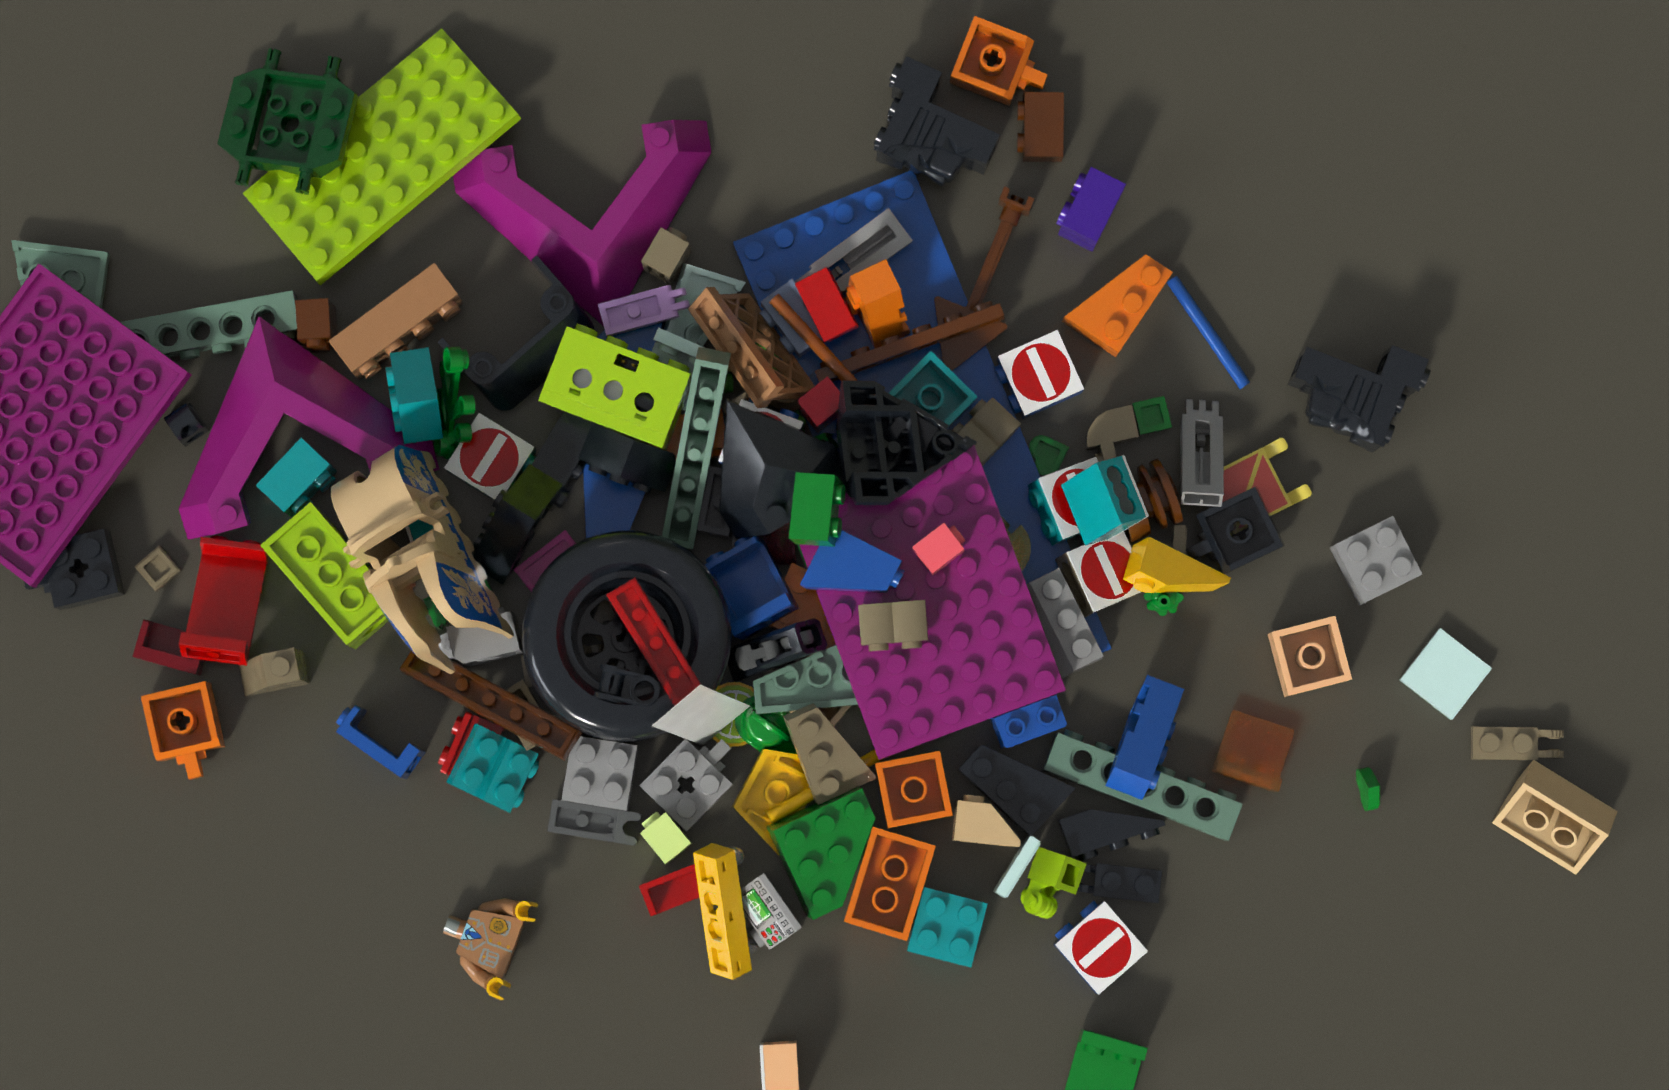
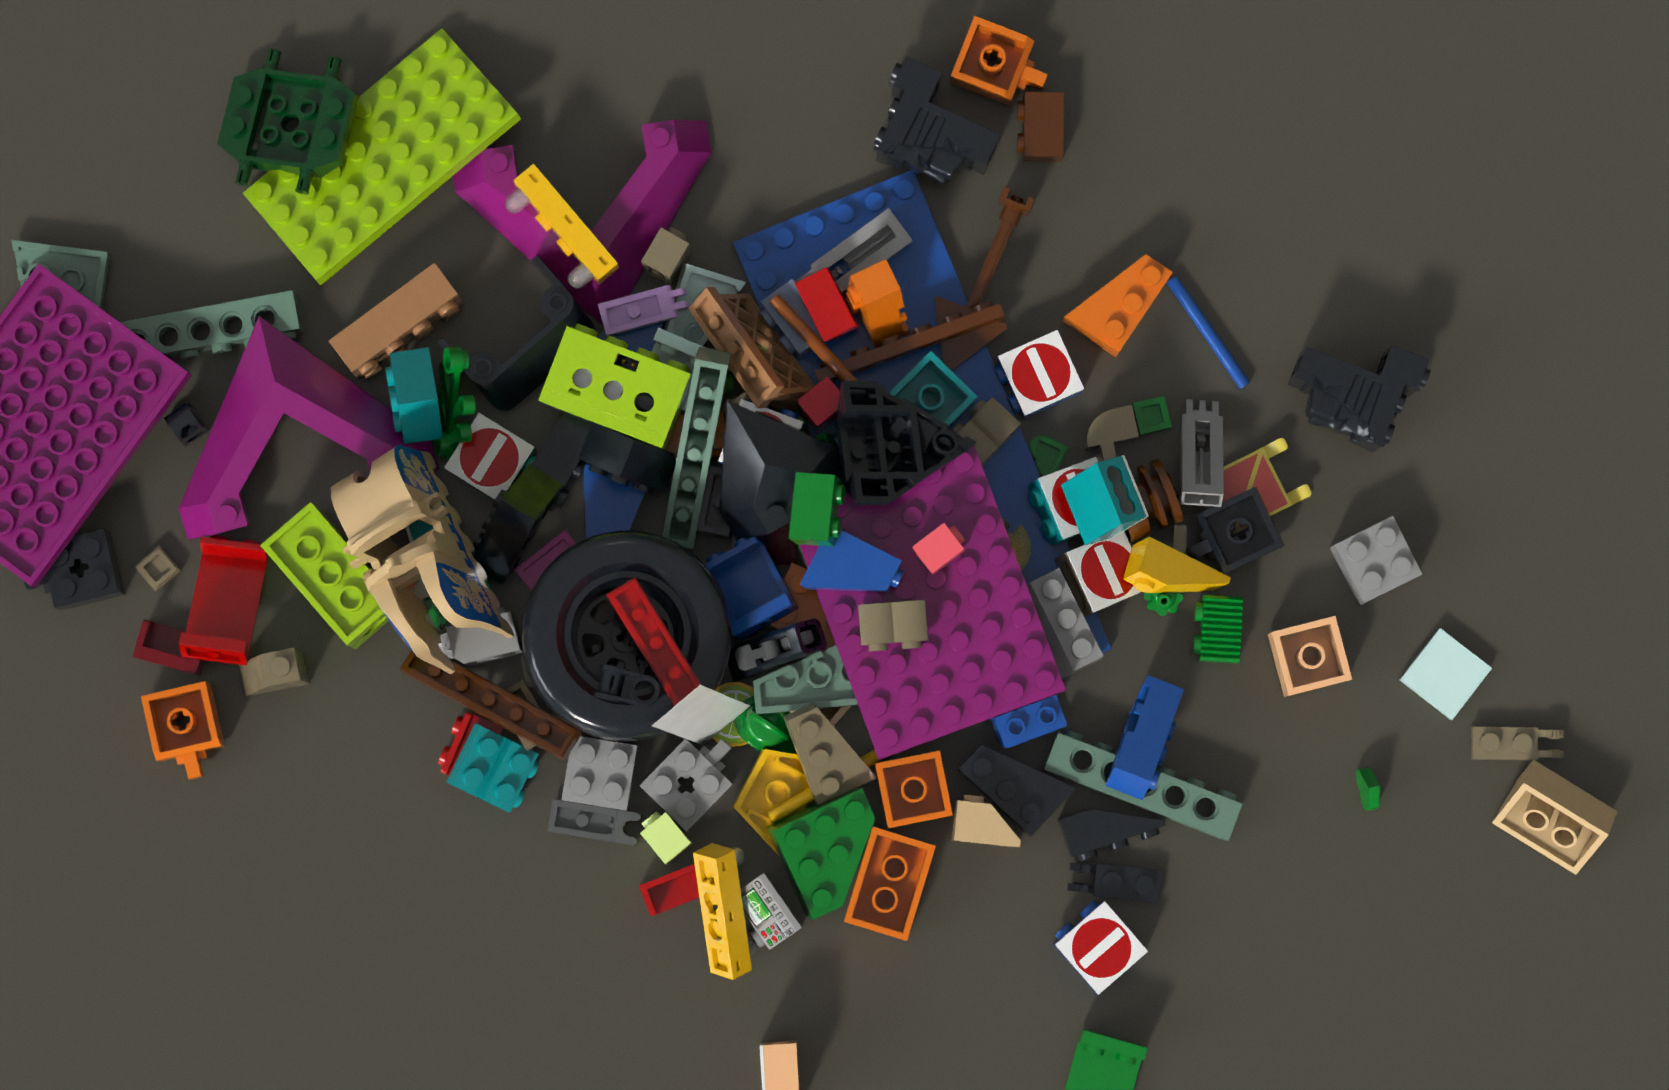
teal brick [256,438,337,517] -> none
reddish brown brick [295,298,337,352] -> none
blue panel [336,705,426,779] -> none
medium nougat torso [443,898,538,1001] -> none
teal brick [906,887,988,968] -> none
light aqua tile [993,835,1041,898] -> none
lime brick [1021,847,1086,919] -> none
dark purple brick [1056,167,1126,252] -> none
clear orange bracket [1212,710,1294,792] -> none
none -> yellow piece [505,163,619,288]
none -> green brick [1192,595,1243,664]

